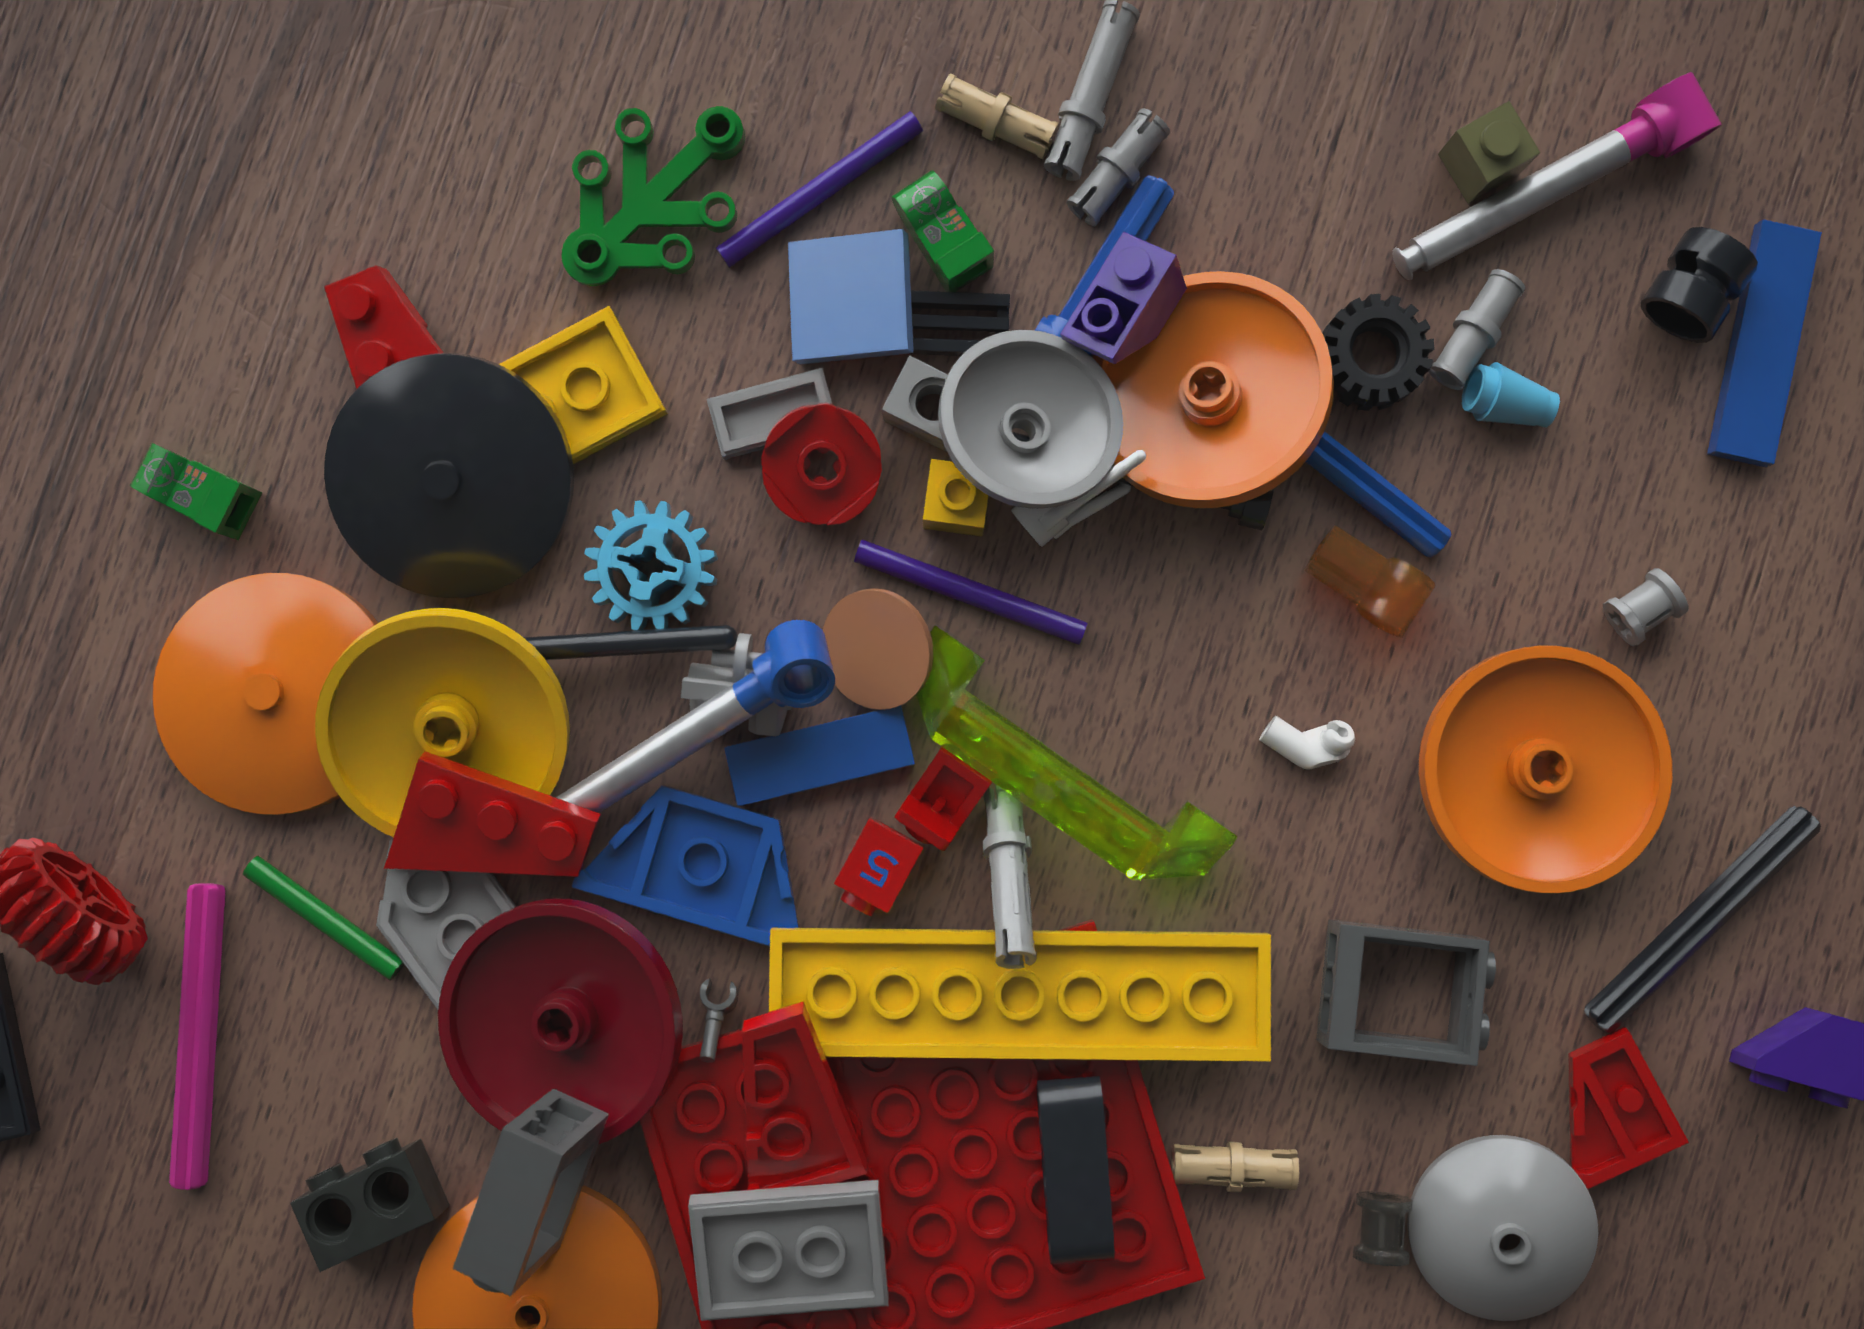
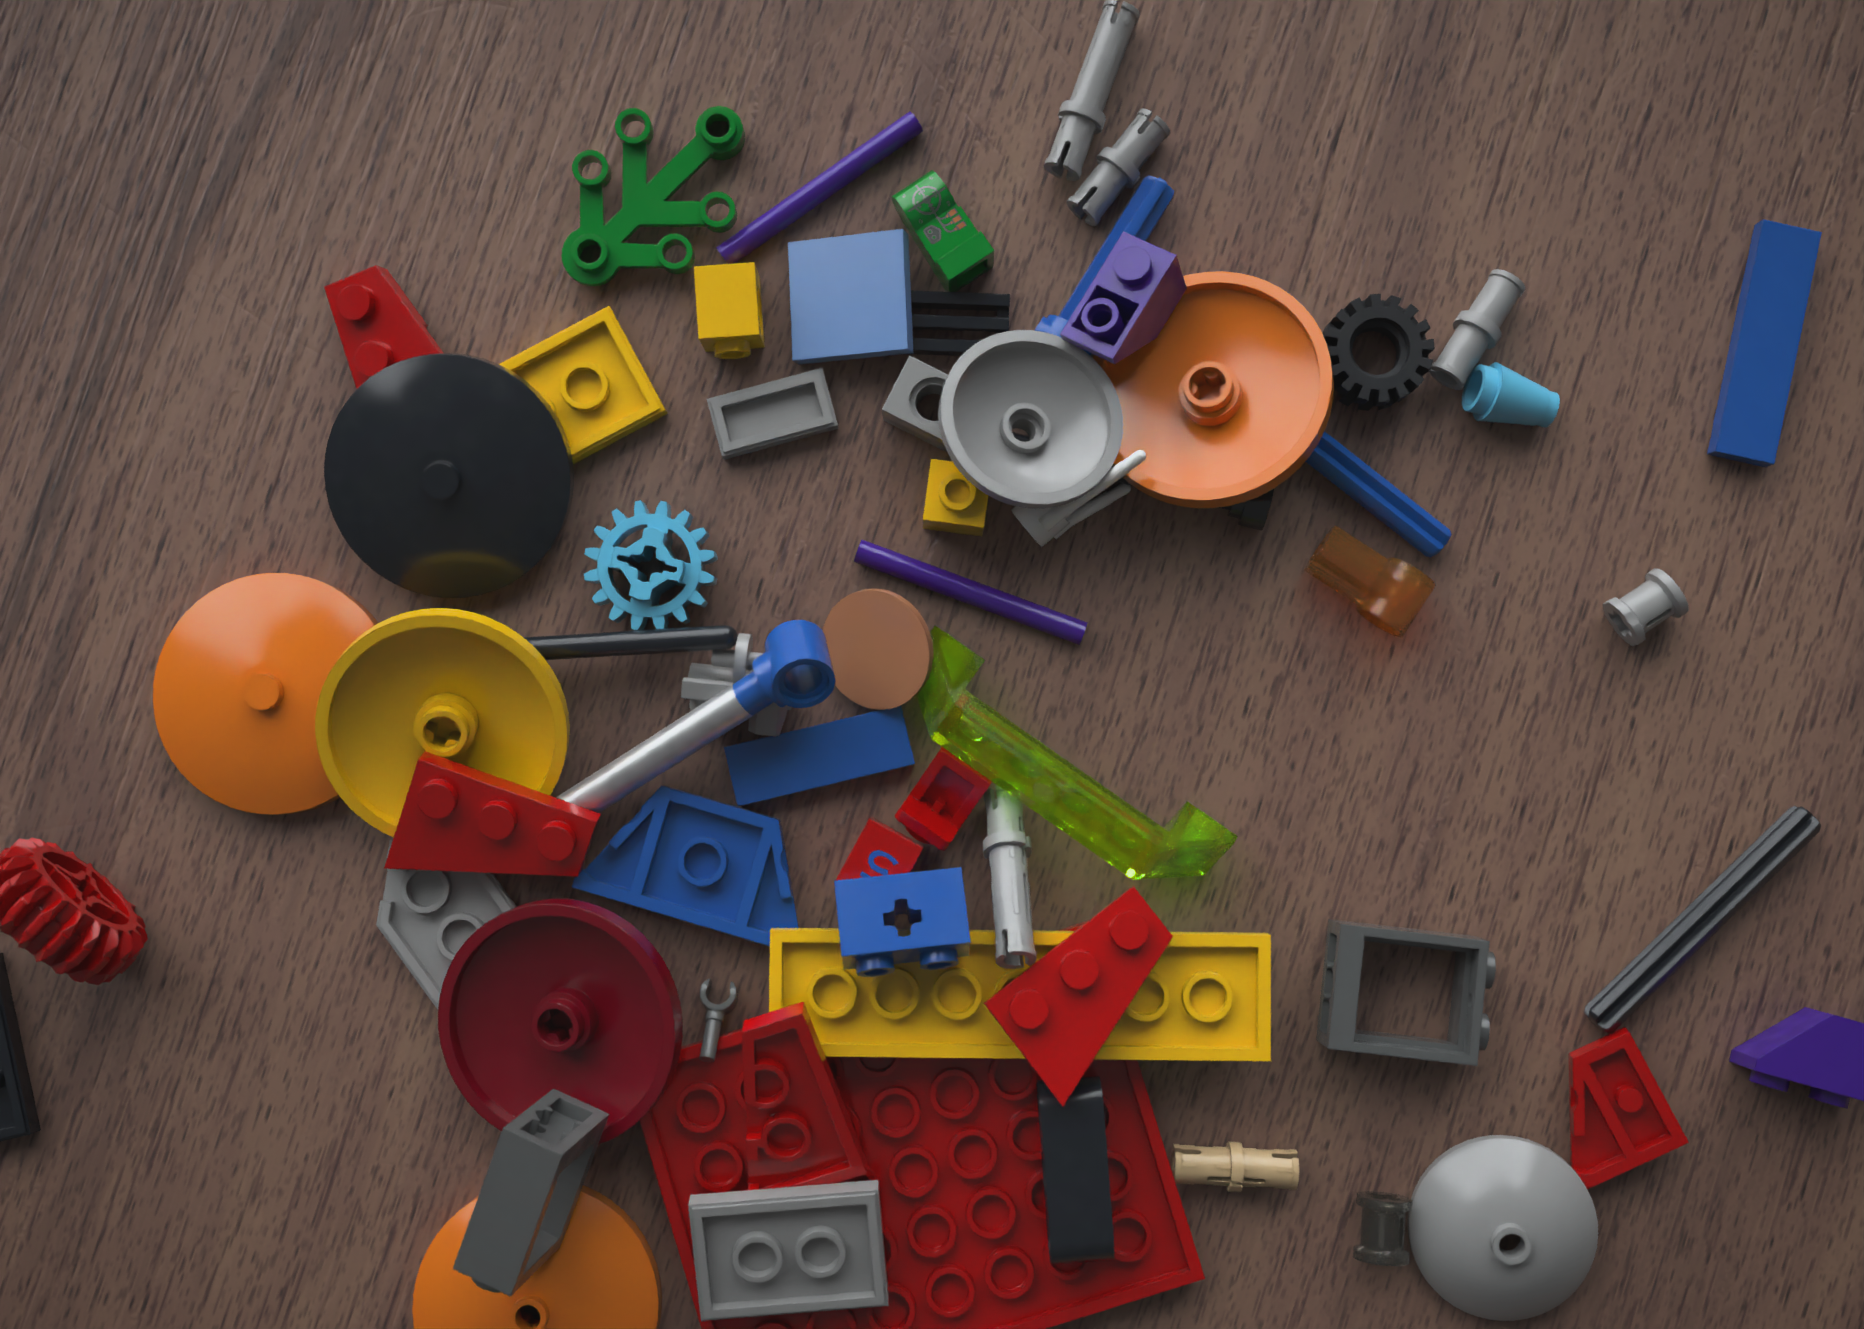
green leg [130,443,262,540] -> none
dark pink axle [169,883,225,1190] -> none
green bar [242,856,404,981] -> none
pearl dark grey brick [290,1138,450,1272] -> none
red plate [761,402,882,525] -> none
tan pin [935,73,1059,159] -> none
white arm [1259,716,1355,770] -> none
flat silver piece [1393,72,1722,280] -> none
orange dish [1419,645,1672,893] -> none
olive brick [1438,101,1541,204] -> none
black wheel [1641,227,1758,343] -> none
none -> yellow brick [694,262,765,359]
none -> blue brick [834,867,971,977]
none -> red wing [984,886,1173,1107]

